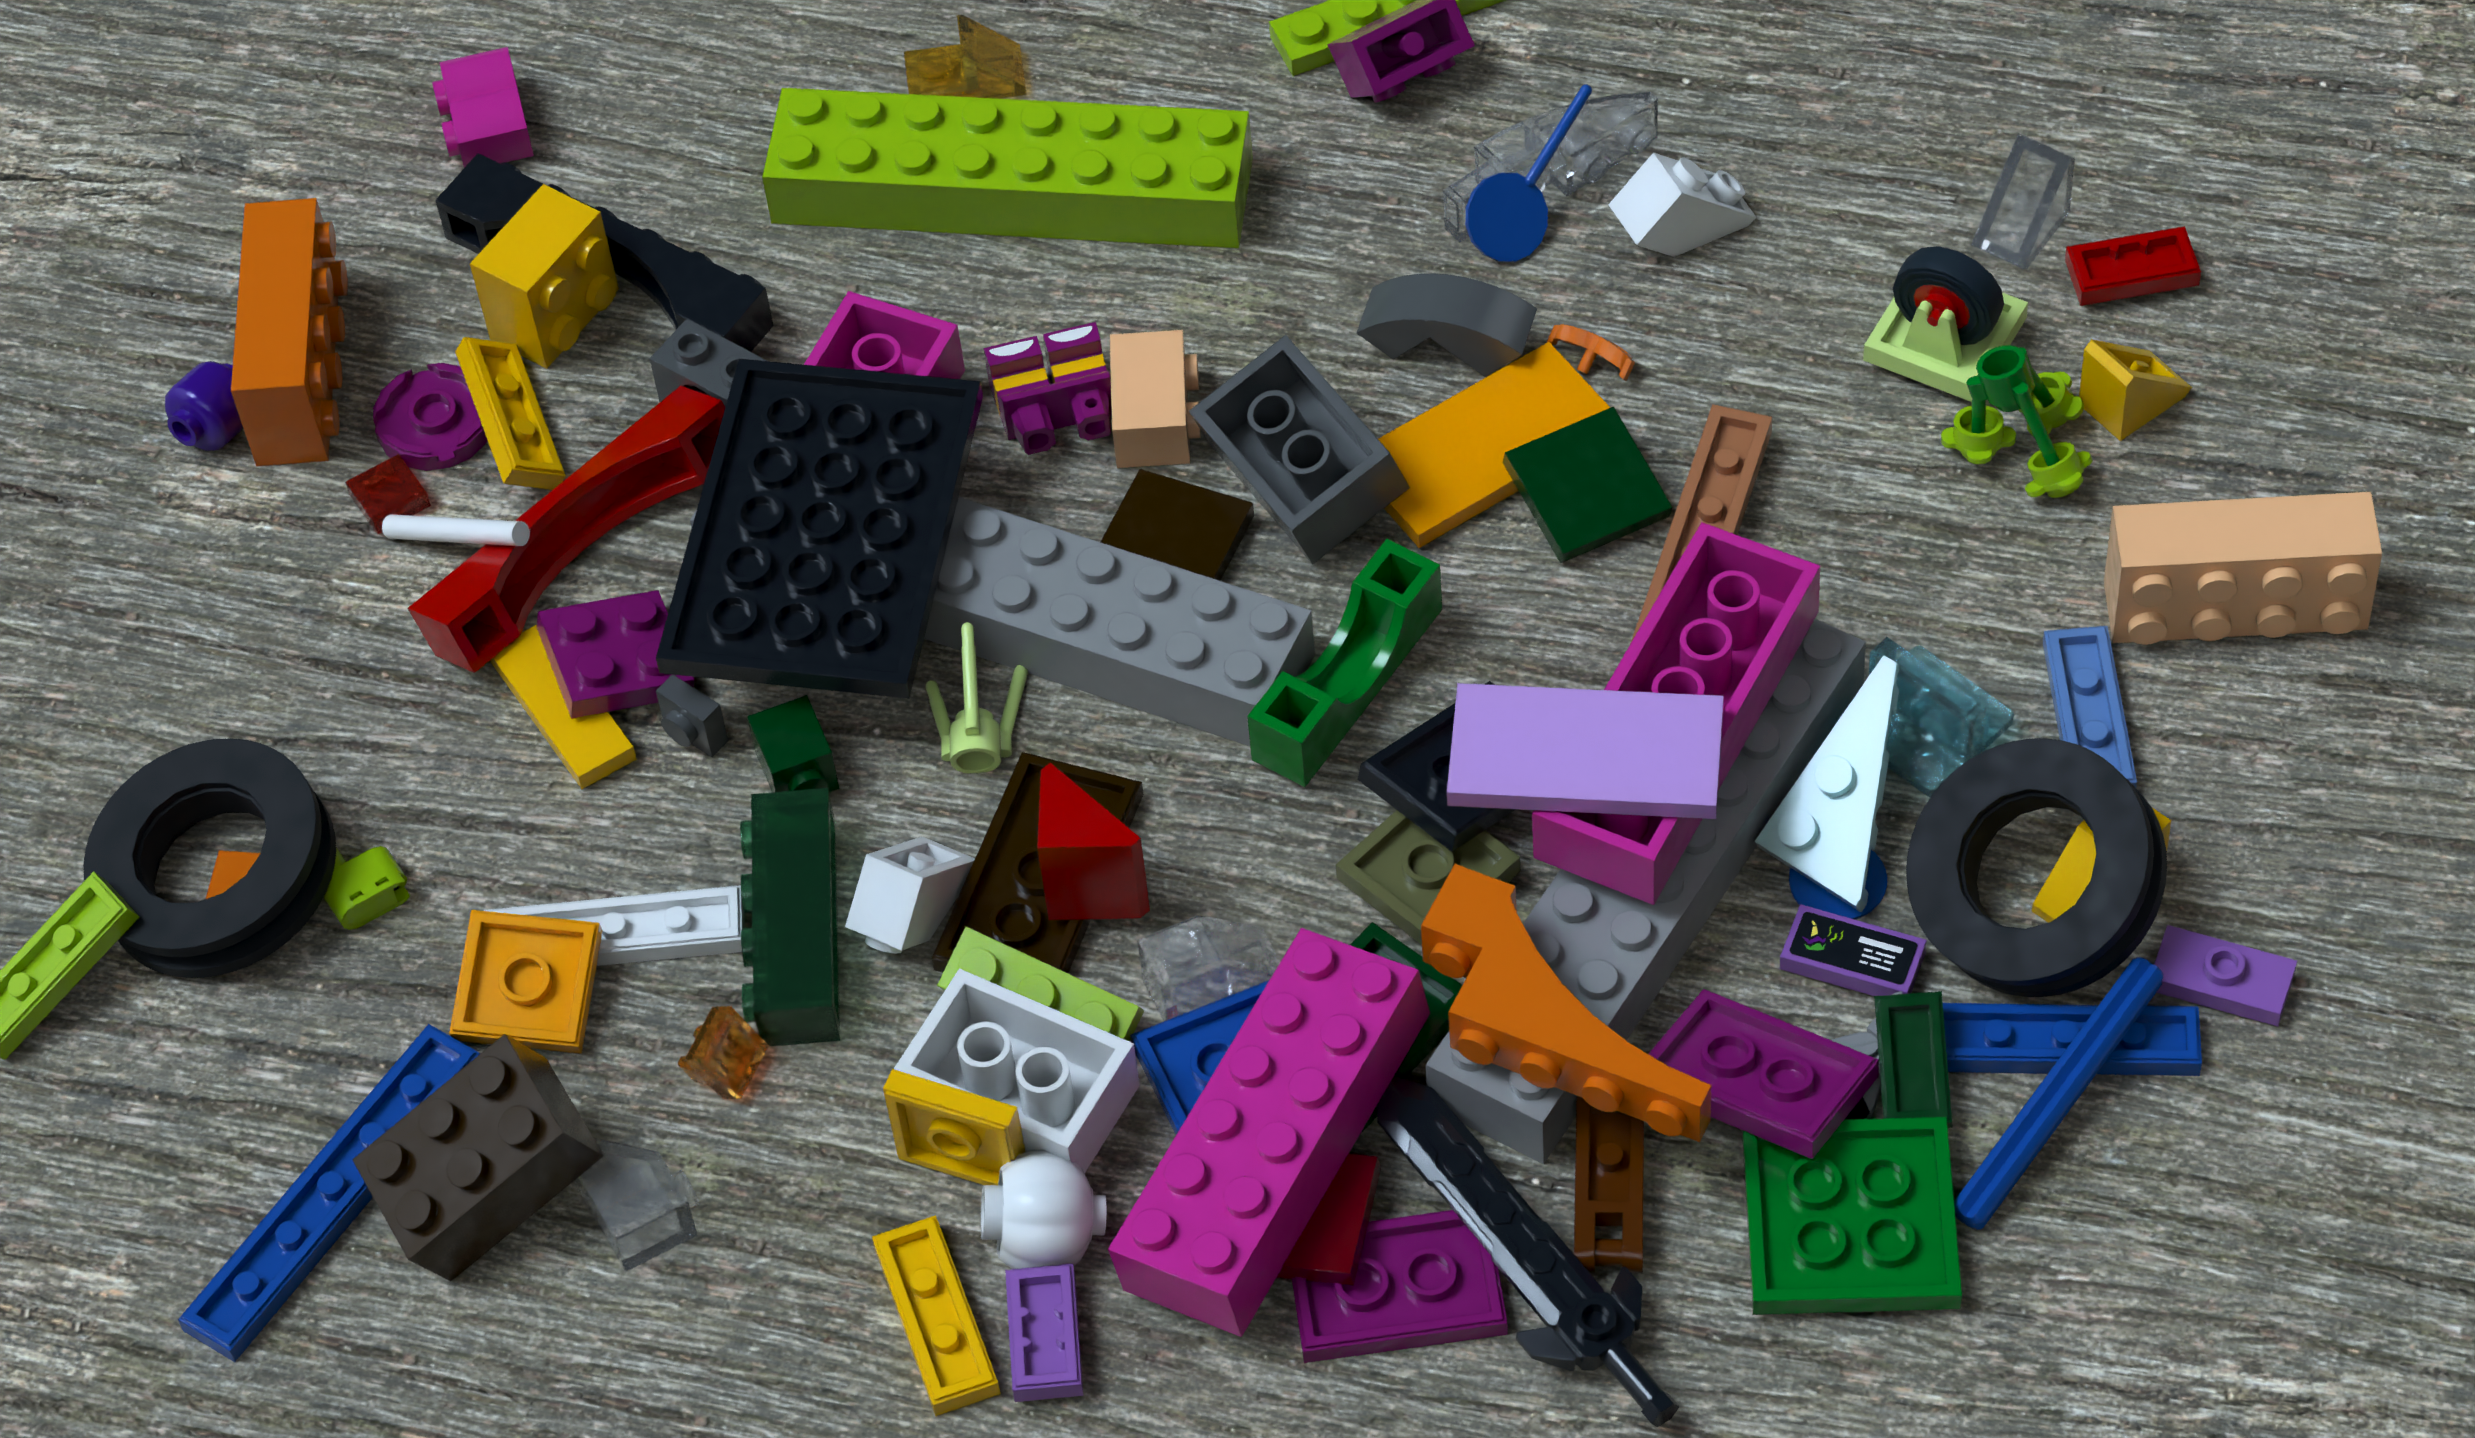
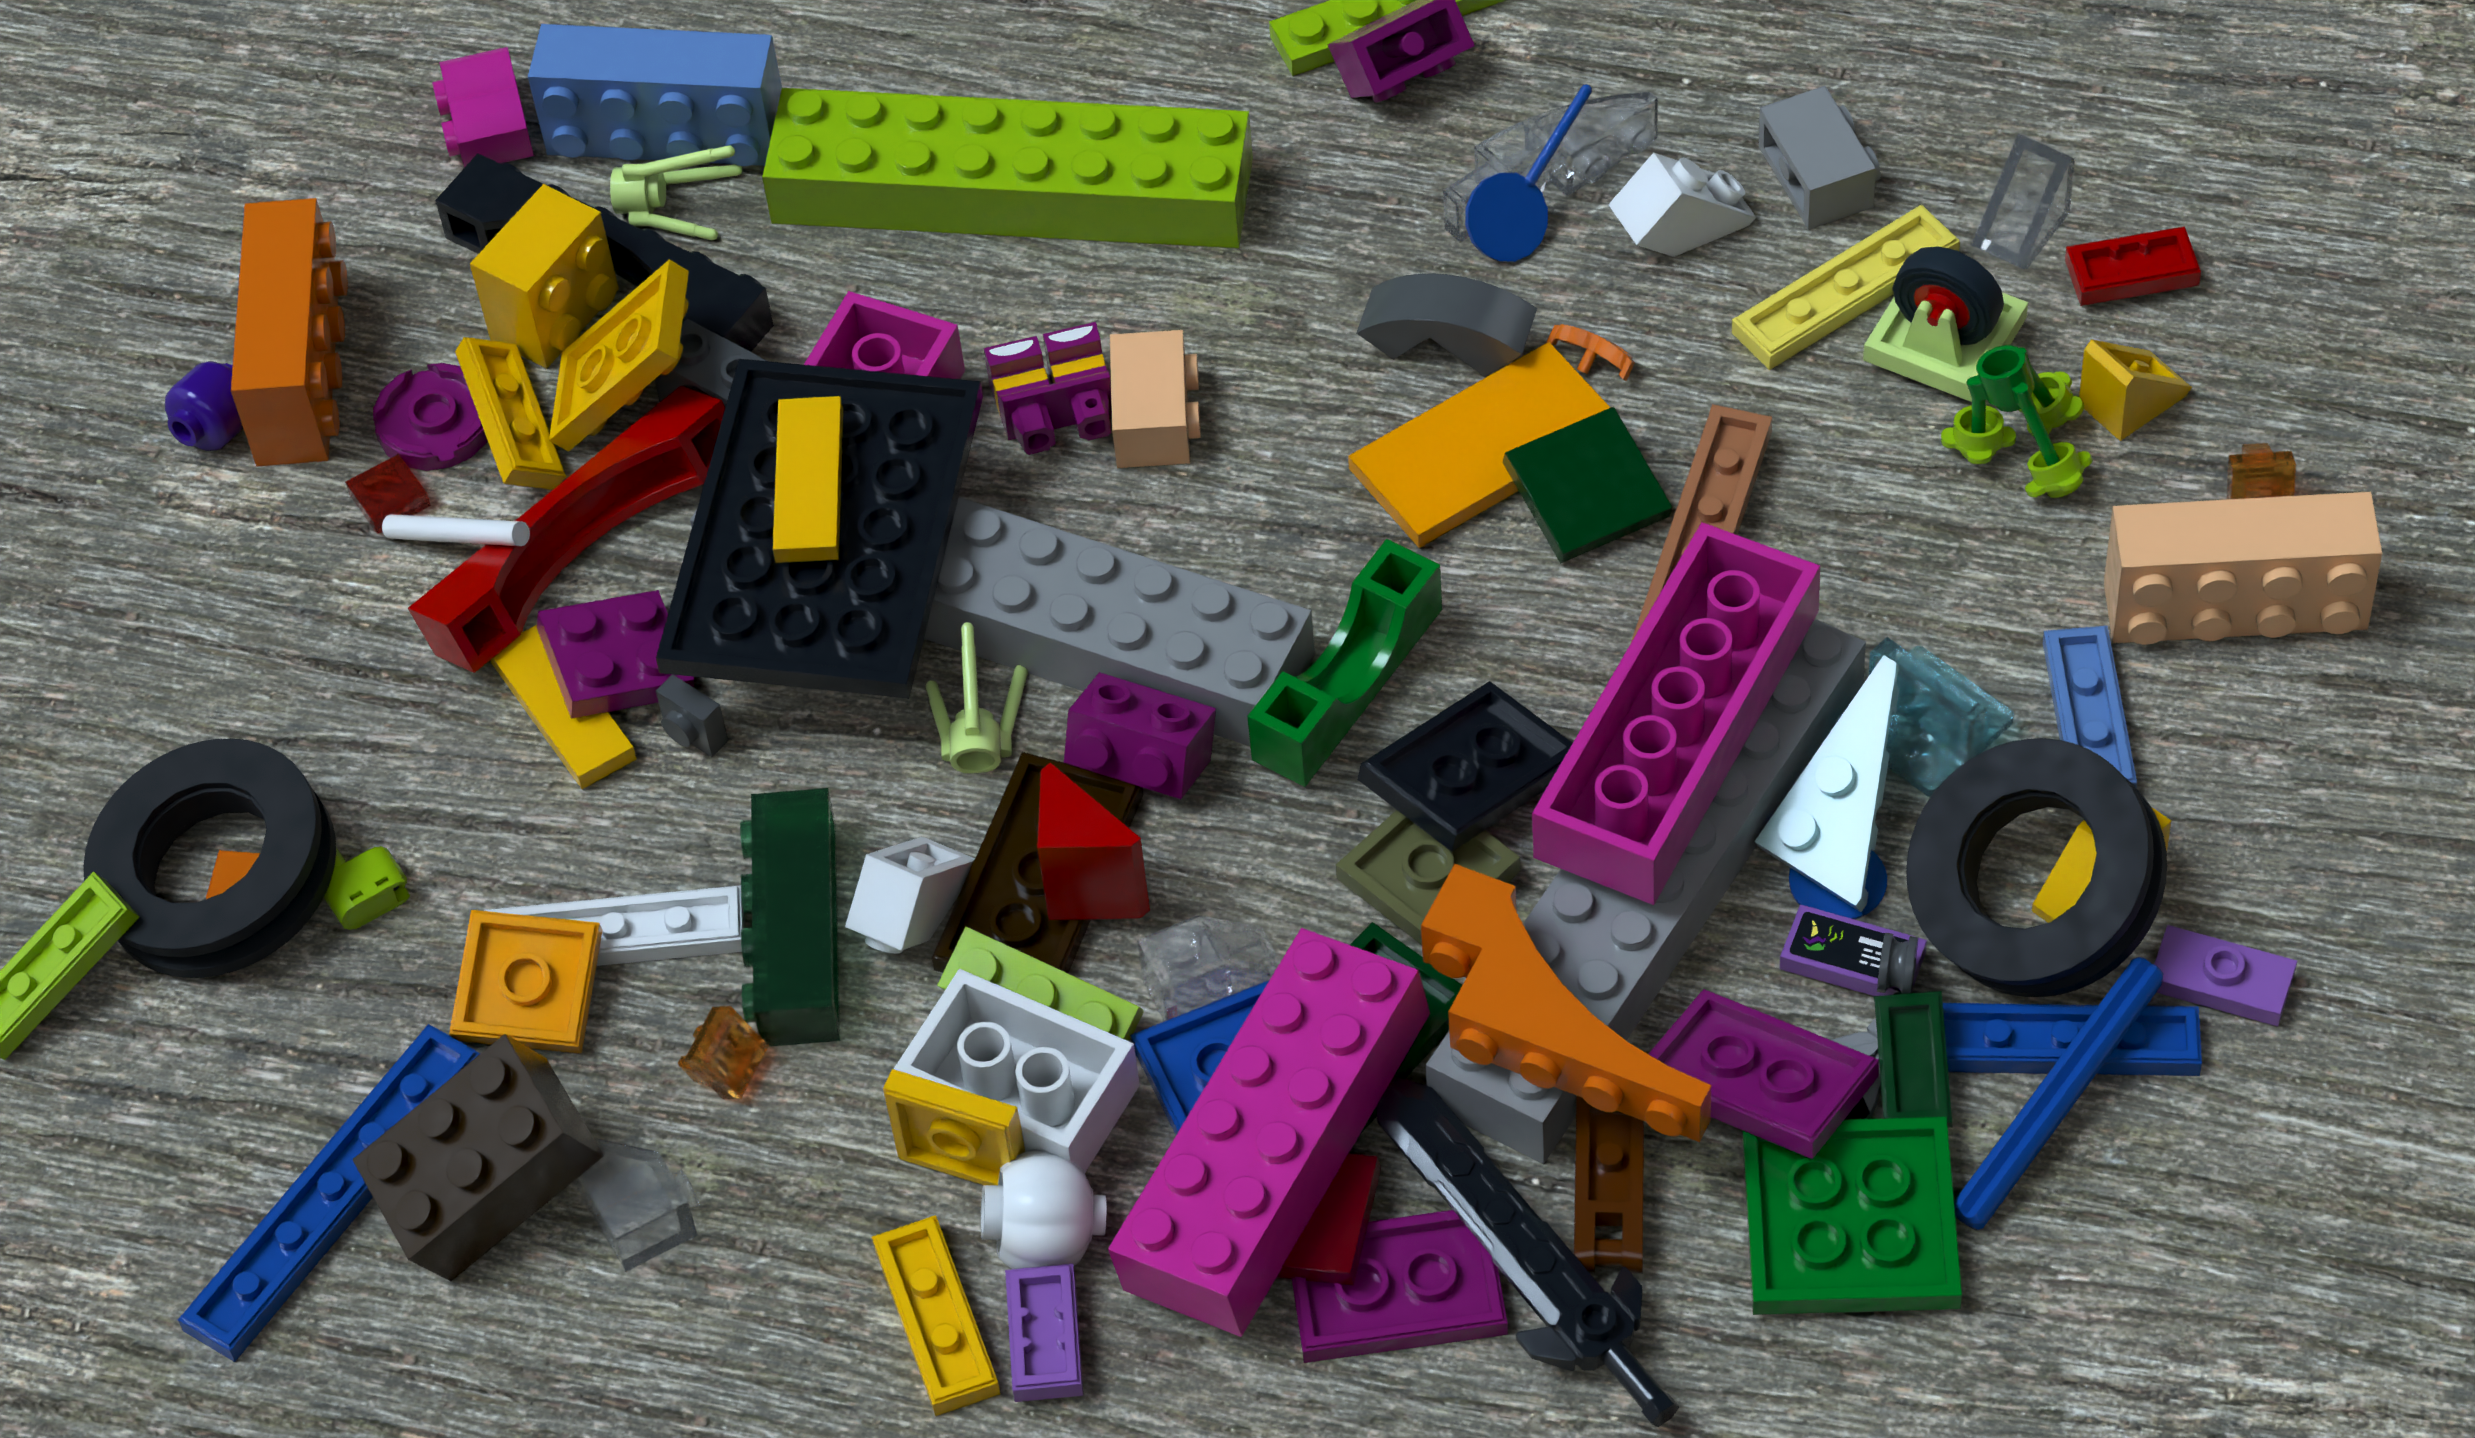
dark green brick [747,695,840,810] -> none
clear yellow slope [904,15,1027,99] -> none
dark brown tile [1100,469,1254,581] -> none
dark grey brick [1189,335,1410,565] -> none
lavender tile [1447,683,1724,819] -> none
none -> medium blue brick [528,24,782,166]
none -> yellow plate [549,259,689,452]
none -> yellowish green plant [610,146,742,240]
none -> yellow tile [773,396,843,563]
none -> magenta brick [1064,672,1216,799]
none -> light yellow tile [1732,205,1960,370]
none -> light grey brick [1759,86,1881,230]
none -> dark grey bush [1877,933,1919,994]
none -> clear orange tile [2226,443,2296,500]

